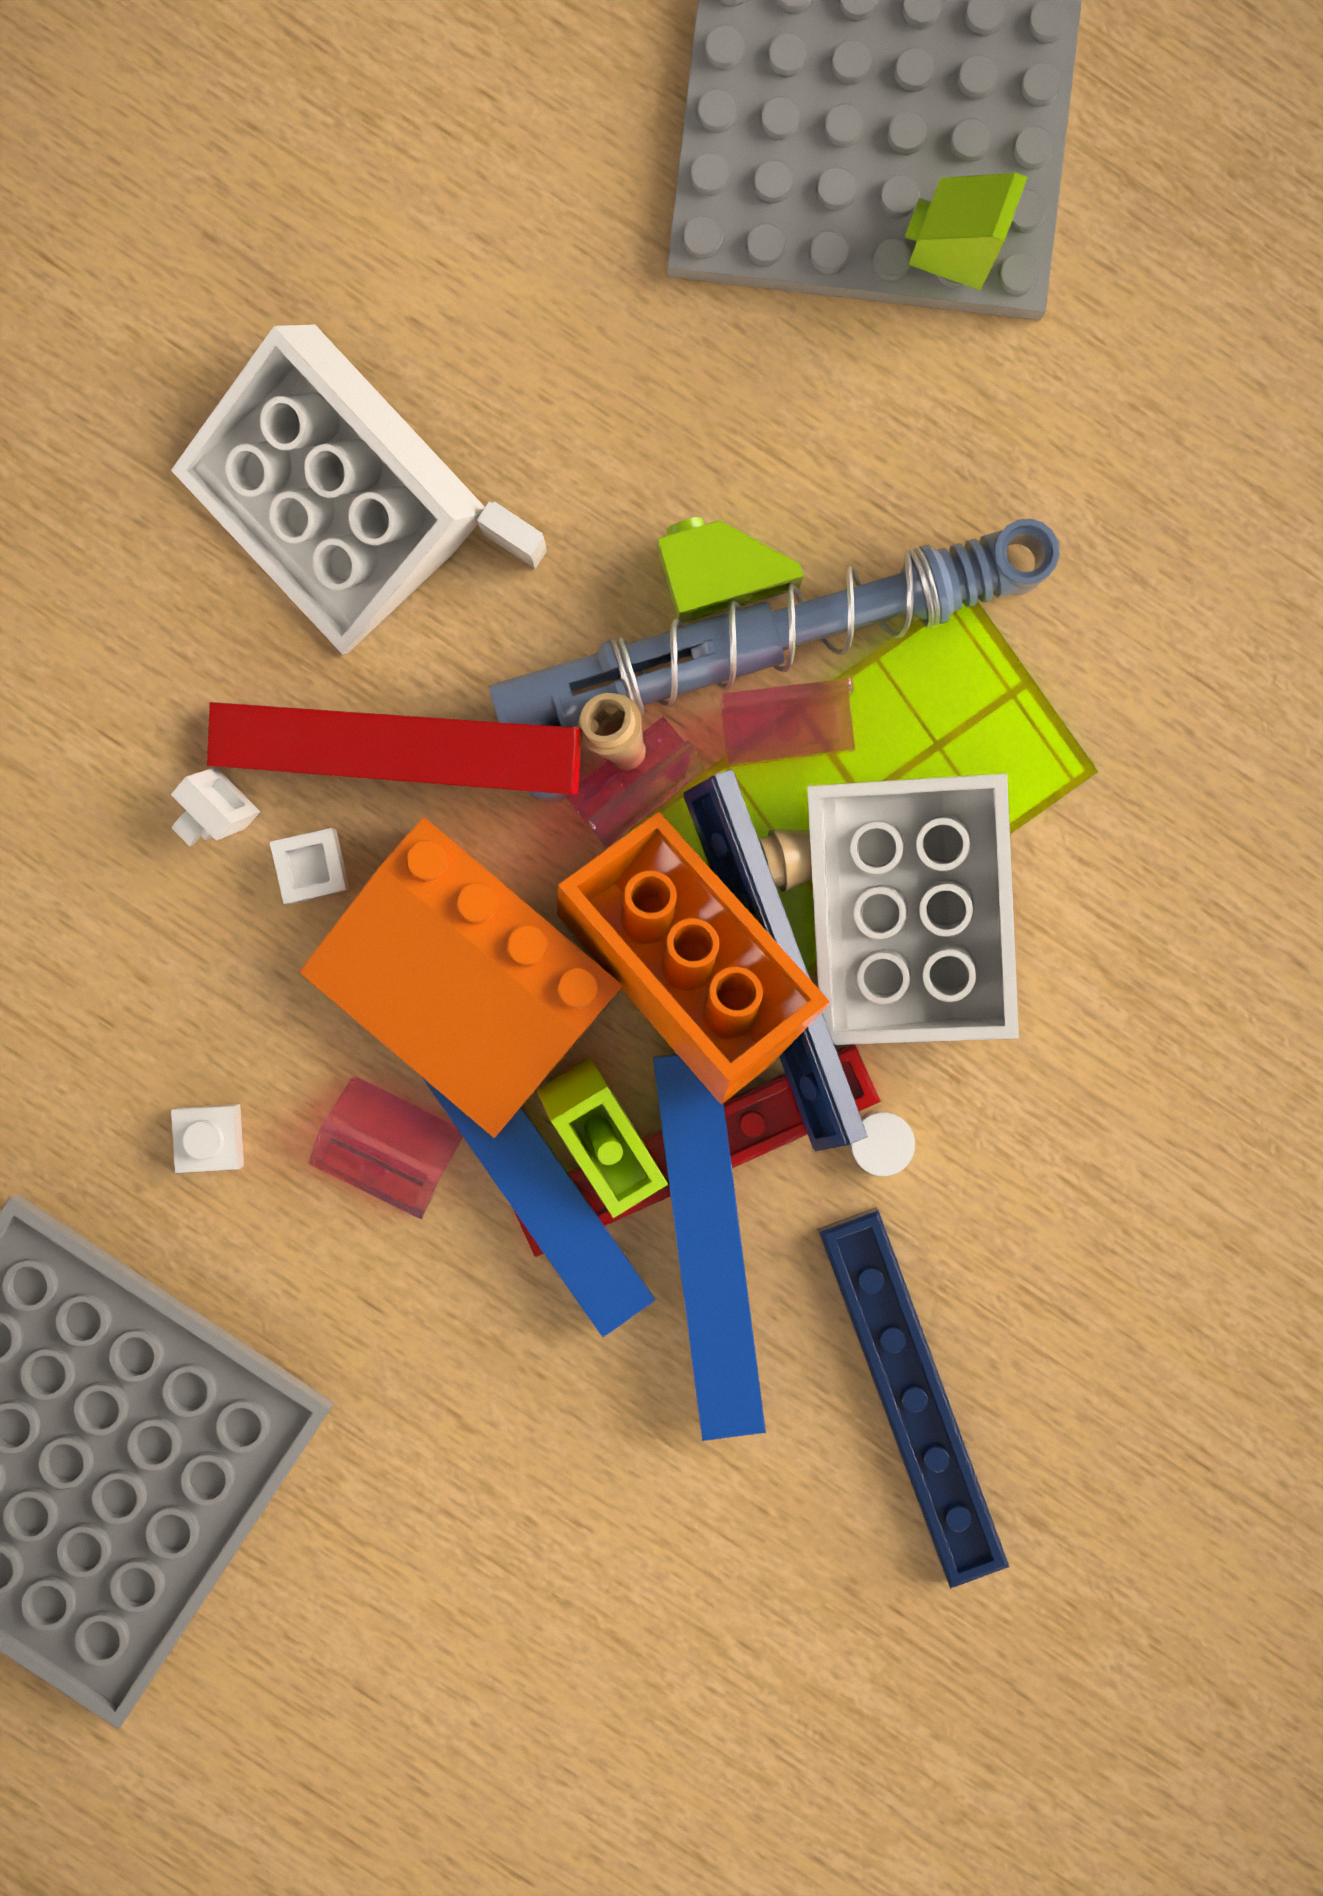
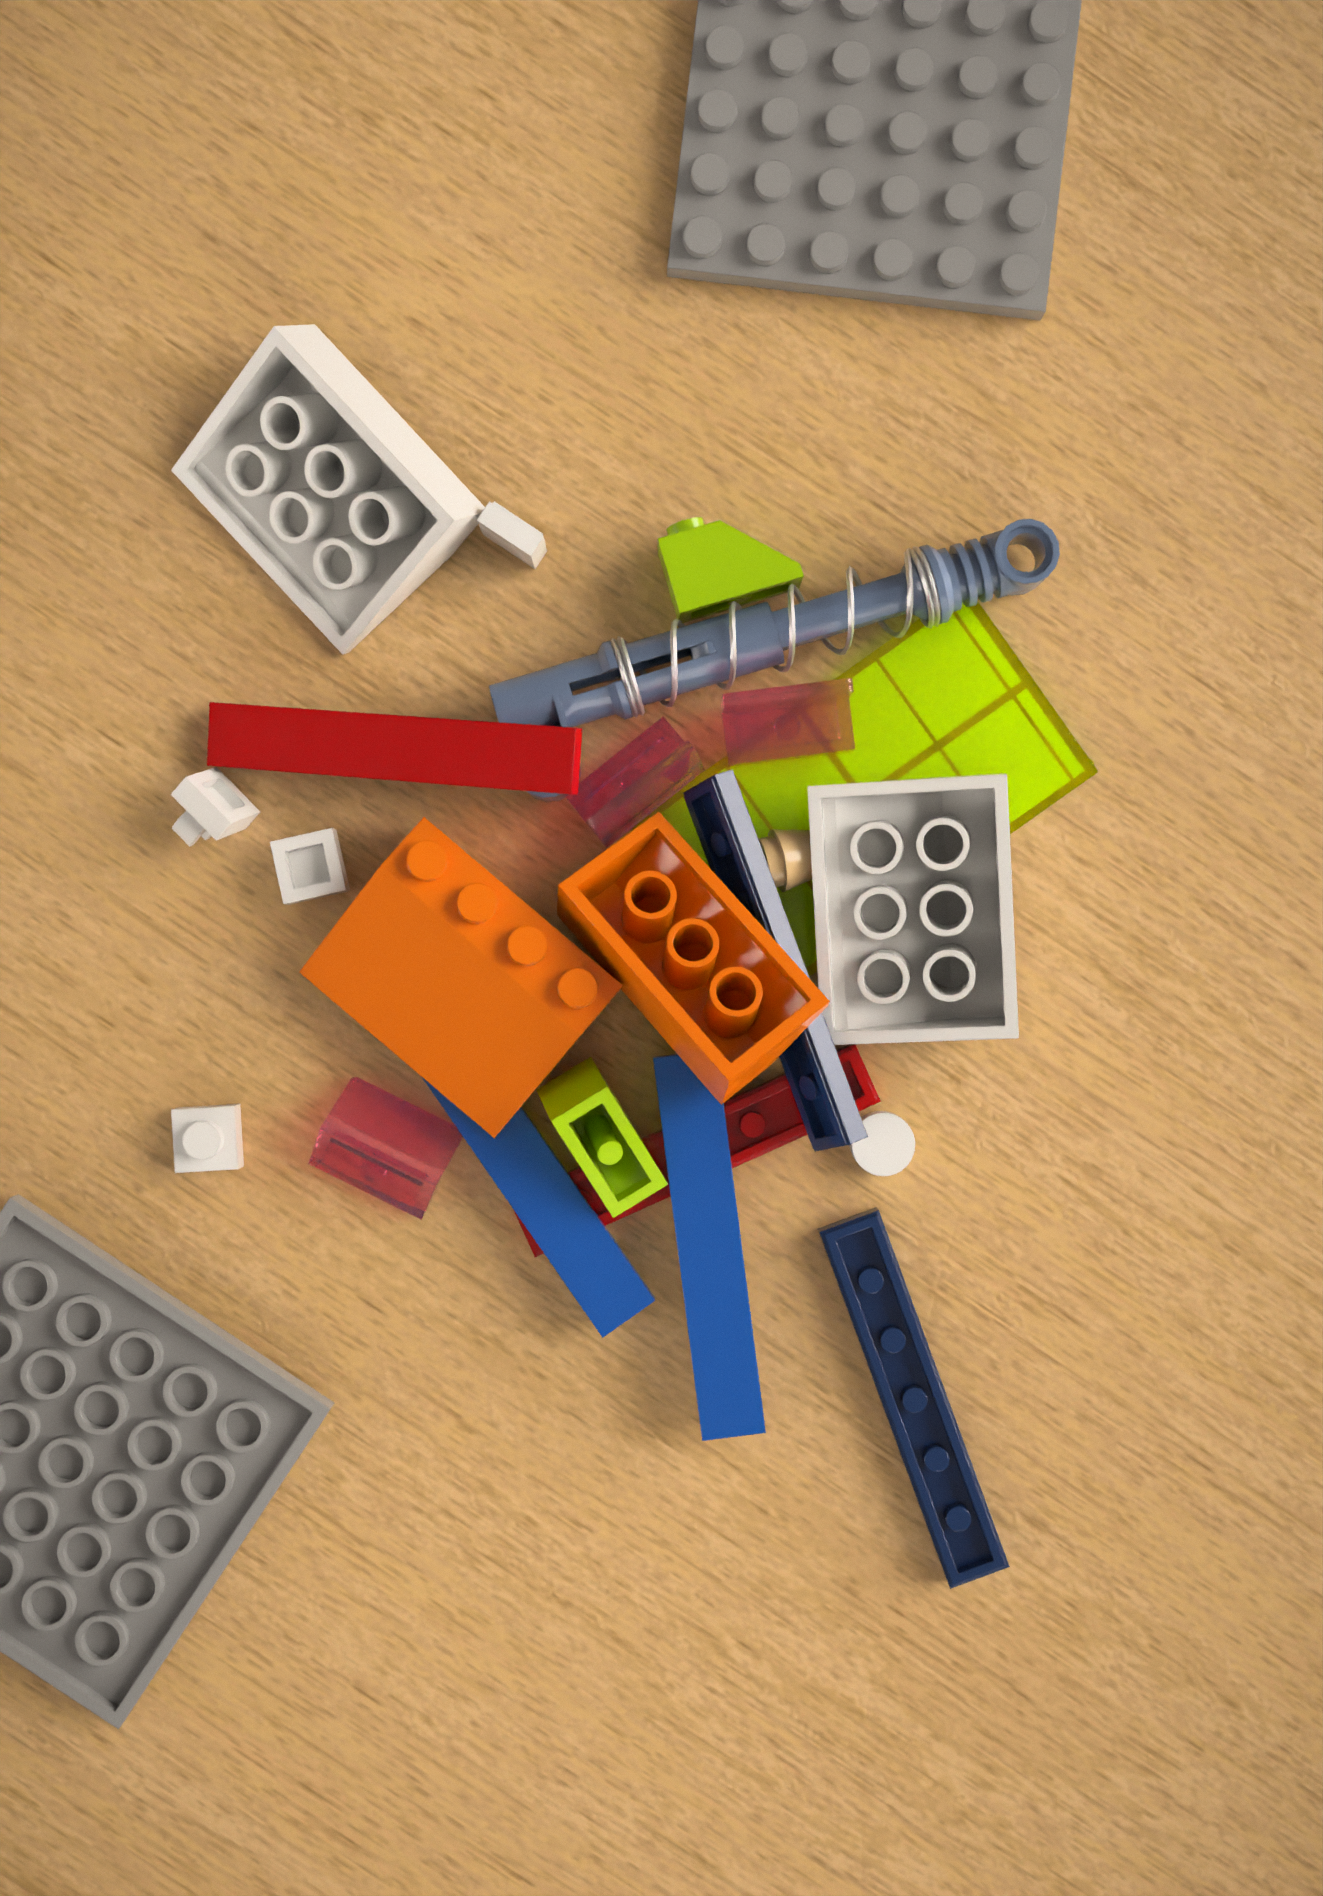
tan cone [578,693,646,770] -> none
lime slope [905,172,1028,291] -> none

